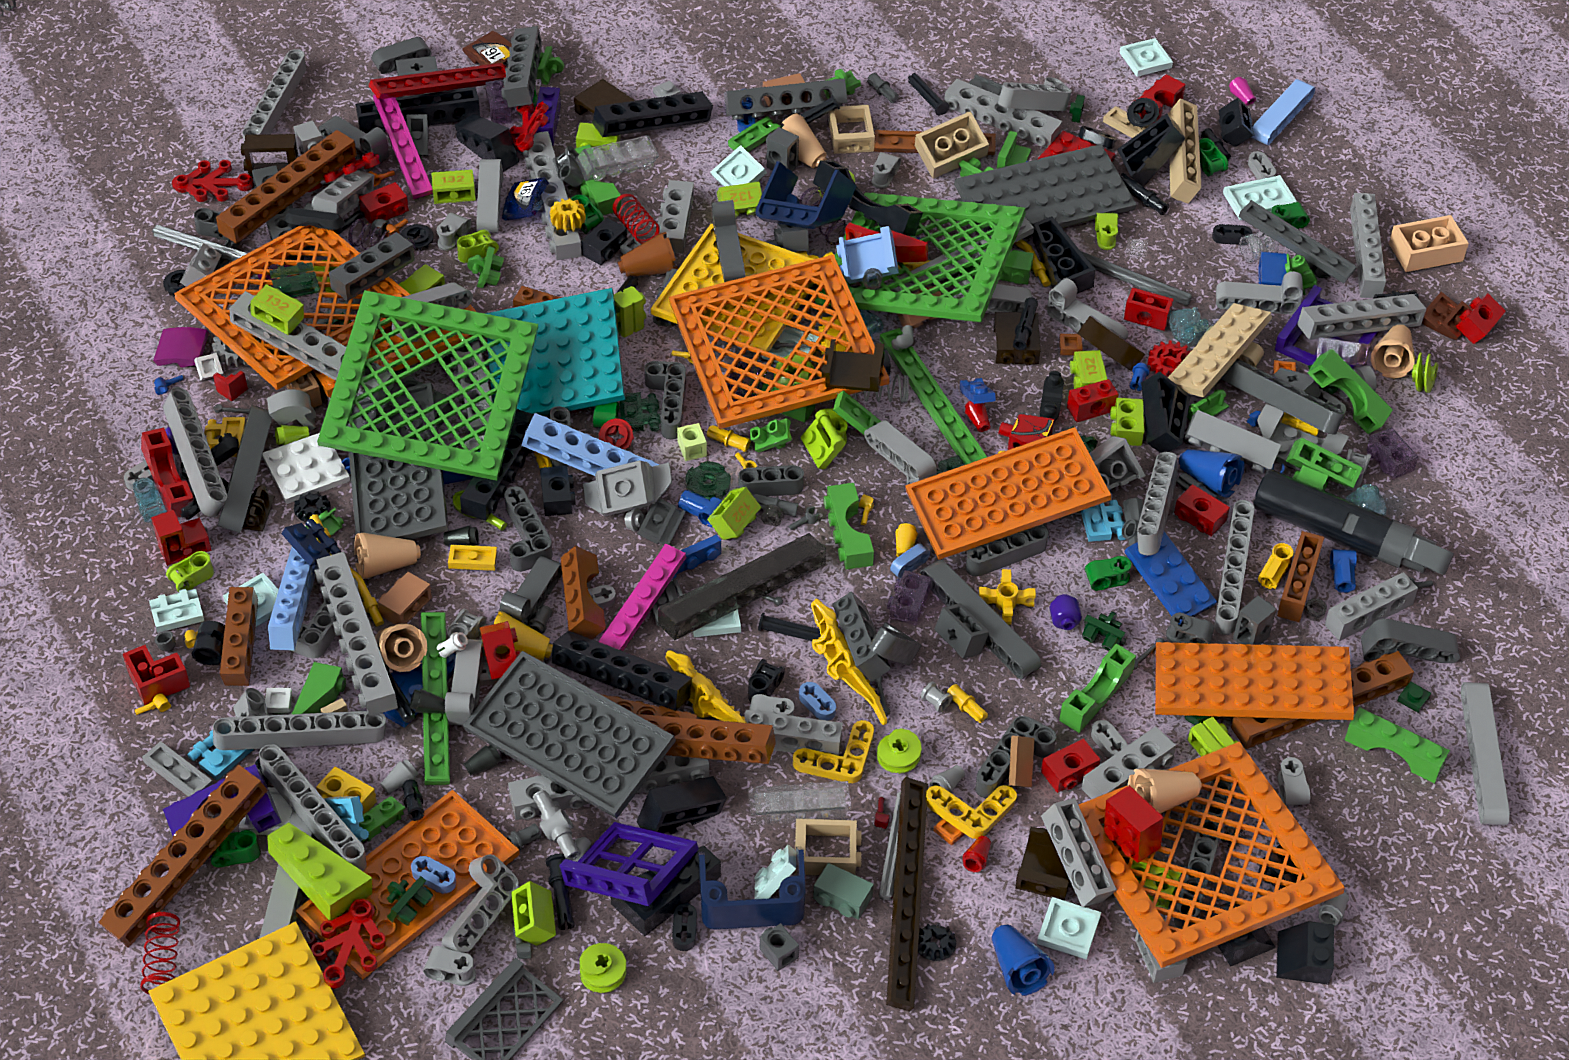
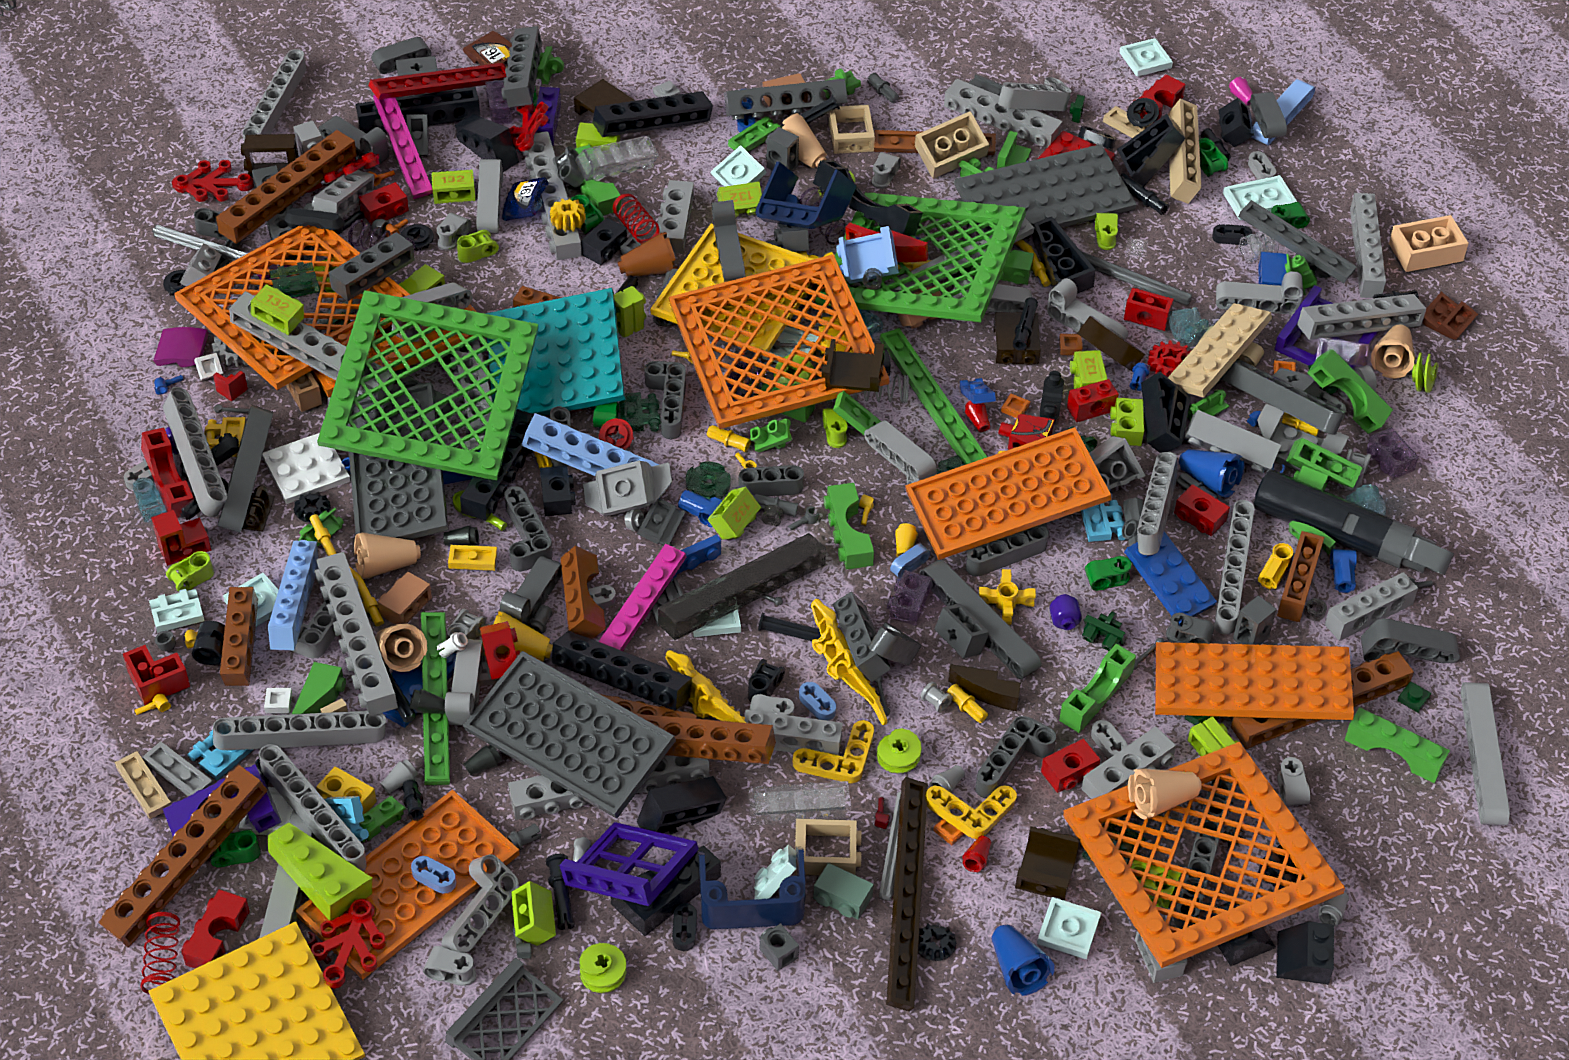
light grey piece [233,688,269,717] -> none
light grey brick [267,389,316,430] -> none
lime cone [275,425,309,445] -> none
dark blue plate [281,519,341,566] -> none
dark green hips [386,876,433,926] -> none
bright green hips [467,246,504,288] -> none
light grey pin [533,790,580,860] -> none
yellowish green brick [677,423,707,461] -> none
lime plate [800,409,846,470] -> none
light grey arm [891,325,913,350] -> none
black axle [908,73,949,116] -> none
medium nougat tile [1009,736,1034,788] -> none
light grey brick [1041,798,1117,908] -> none
red brick [1104,785,1164,863] -> none
red brick [1455,293,1506,344] -> none
none -> tan plate [114,751,171,819]
none -> red arch [182,889,250,969]
none -> dark brown slope [948,664,1021,712]
none -> orange tile [1001,393,1030,418]
none -> dark grey beam [1250,92,1287,139]
none -> bright green slope [1289,521,1336,555]

